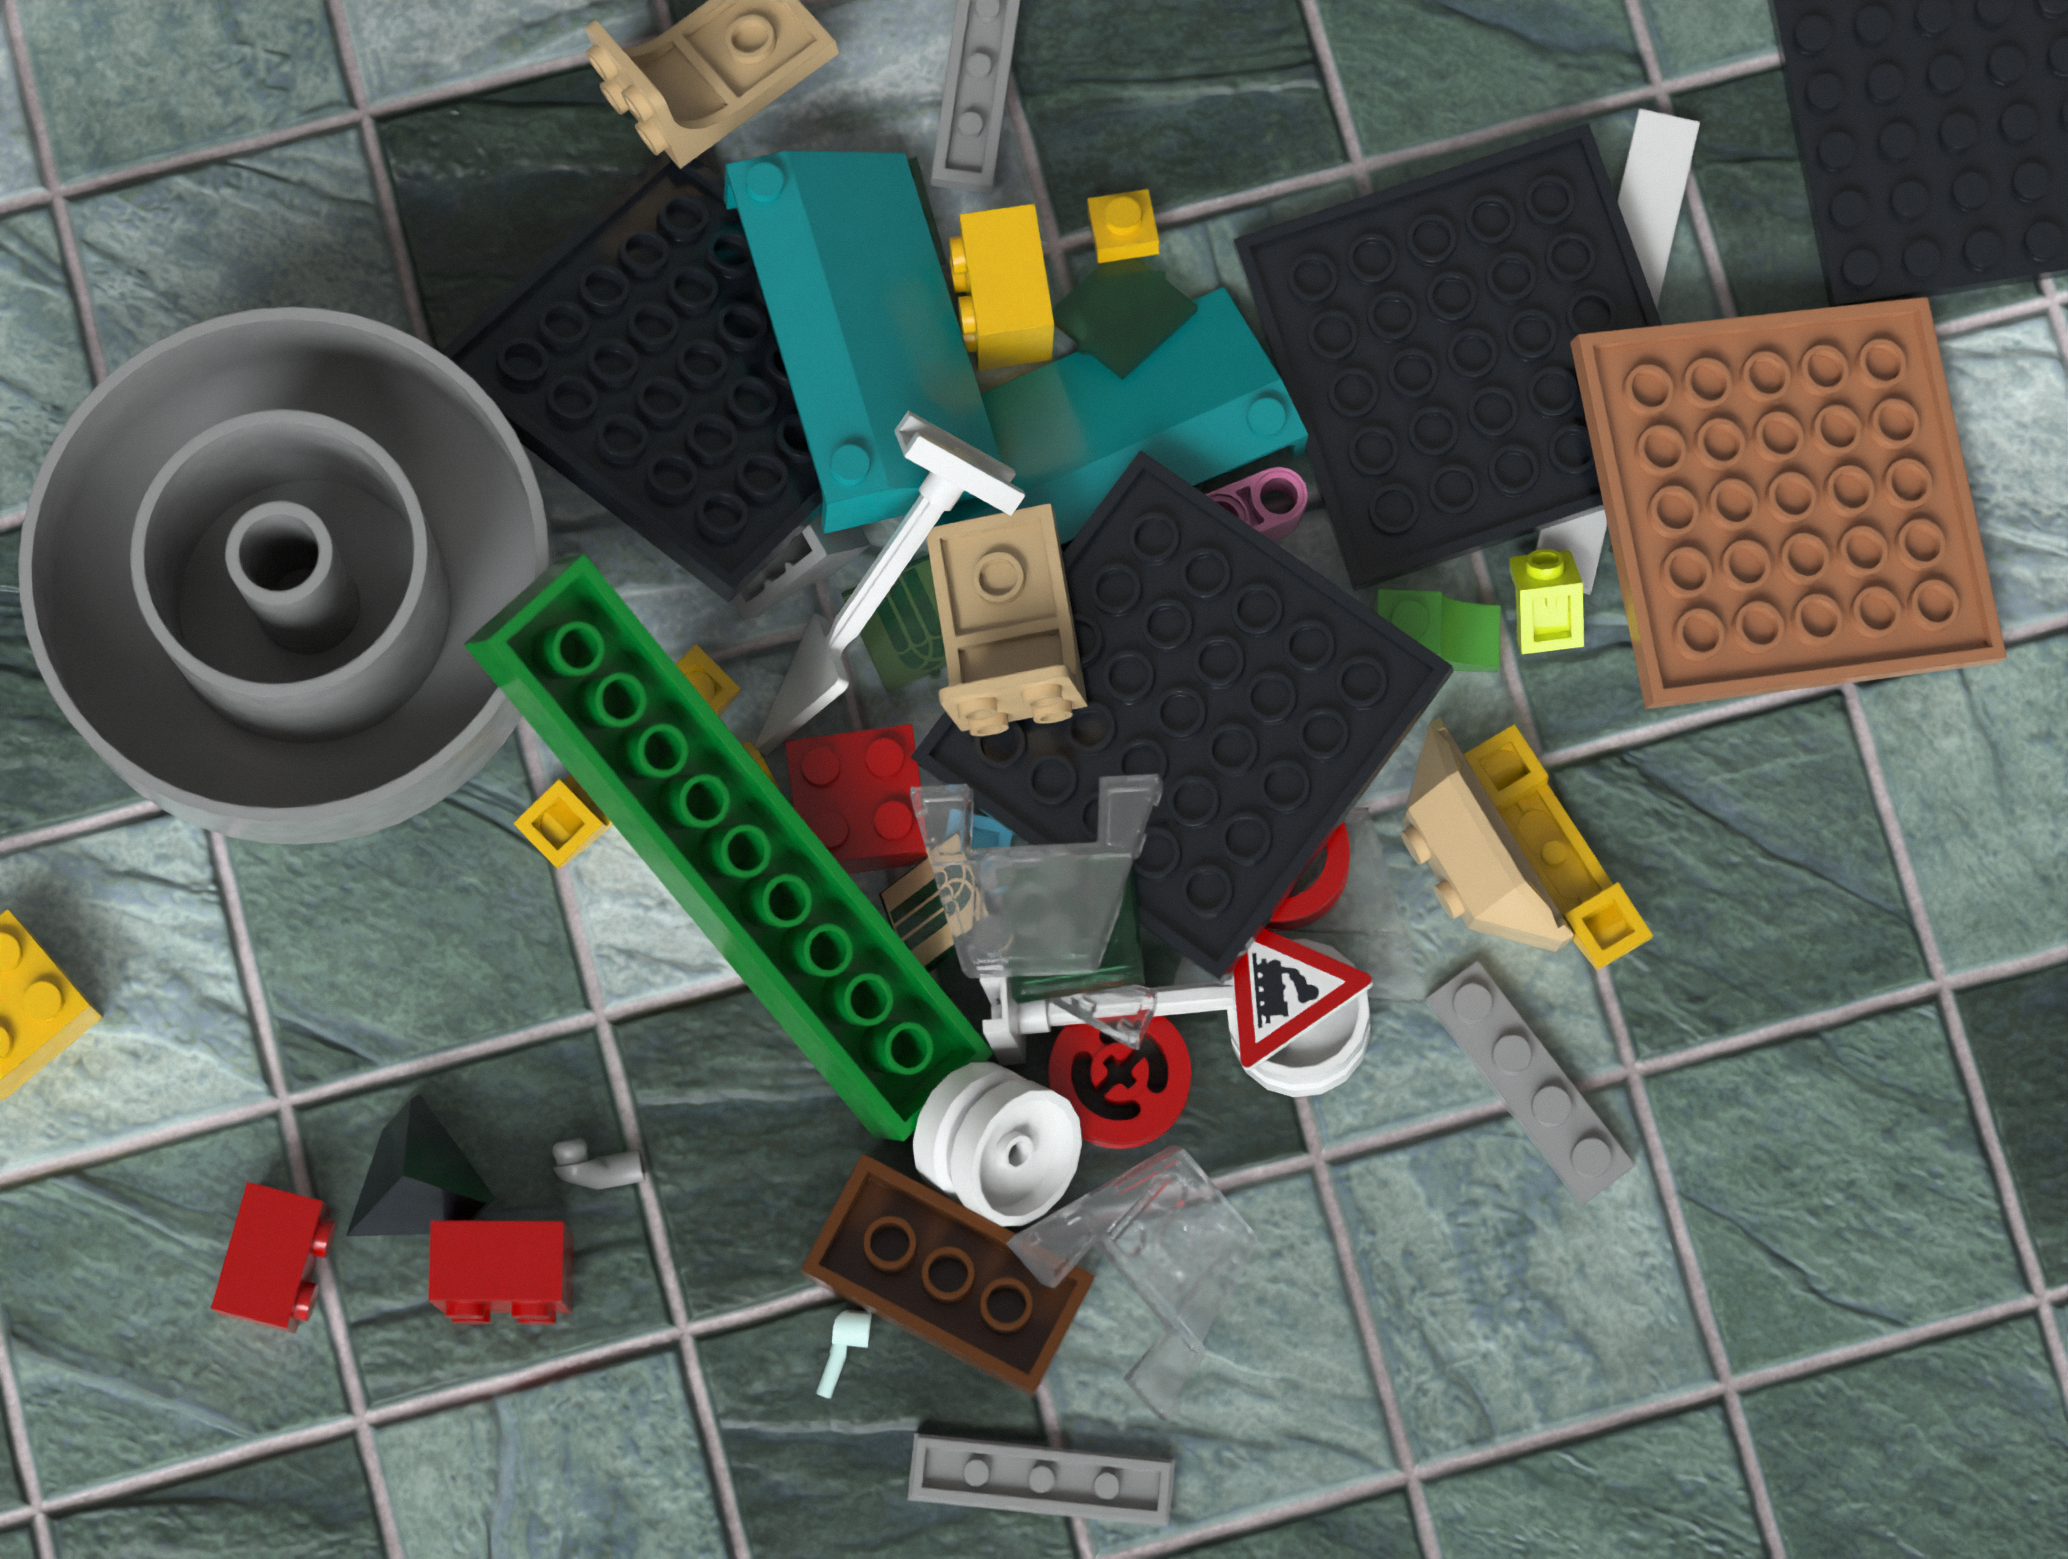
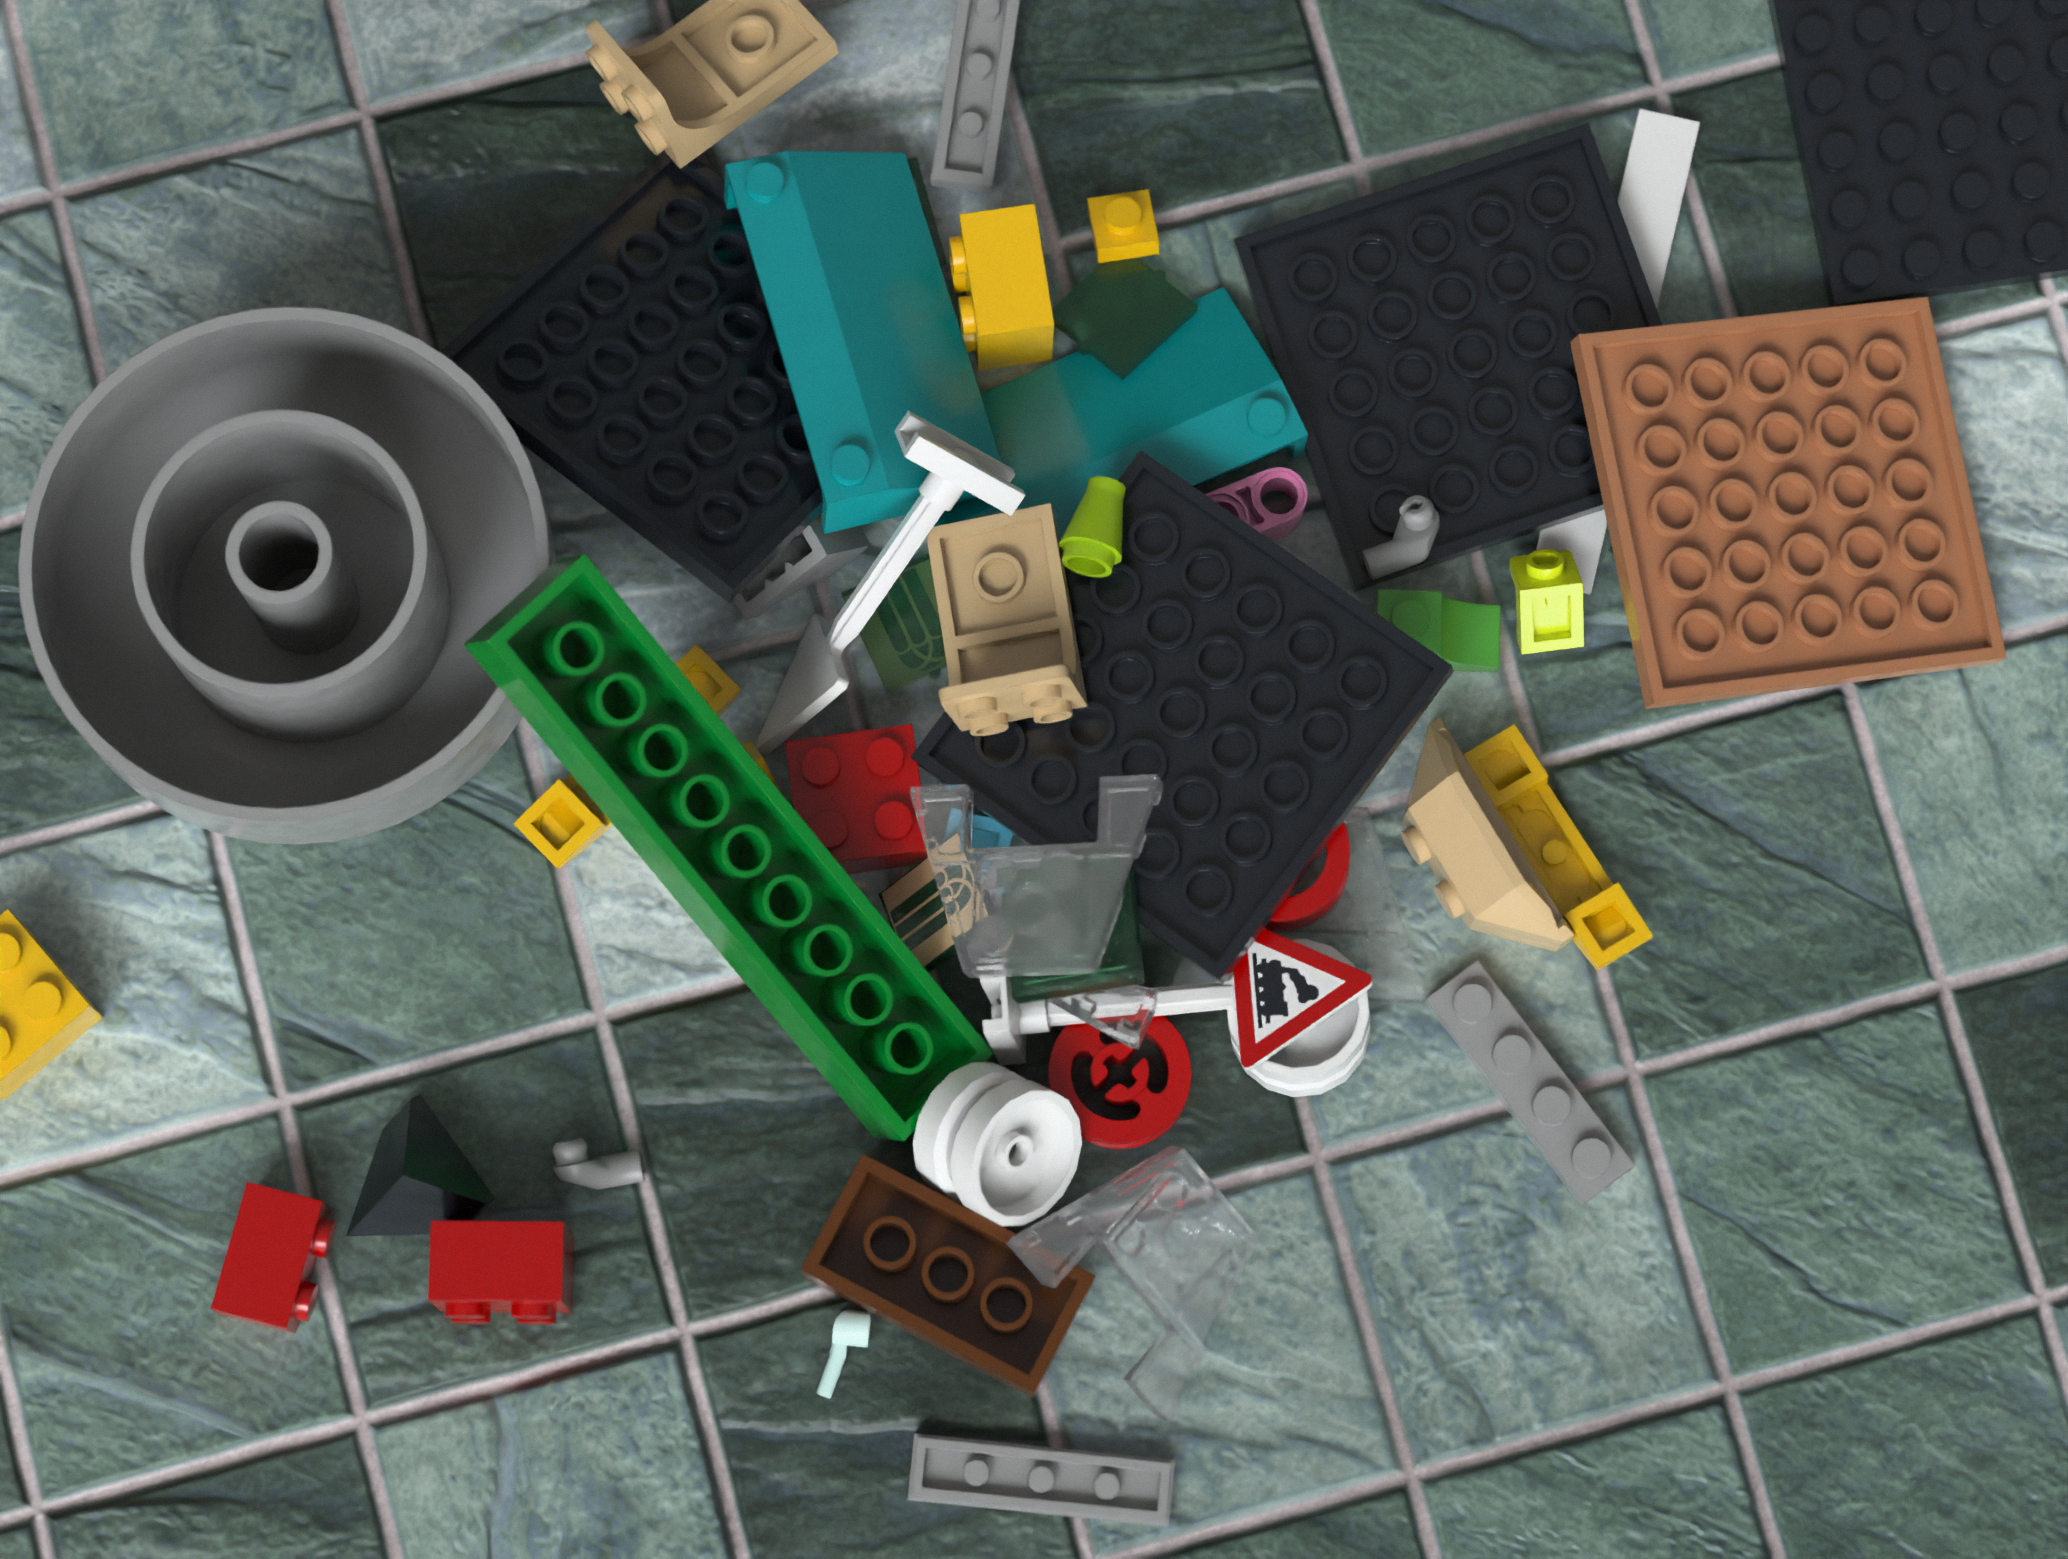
none -> lime cone [1059,476,1126,577]
none -> light grey arm [1362,495,1439,581]

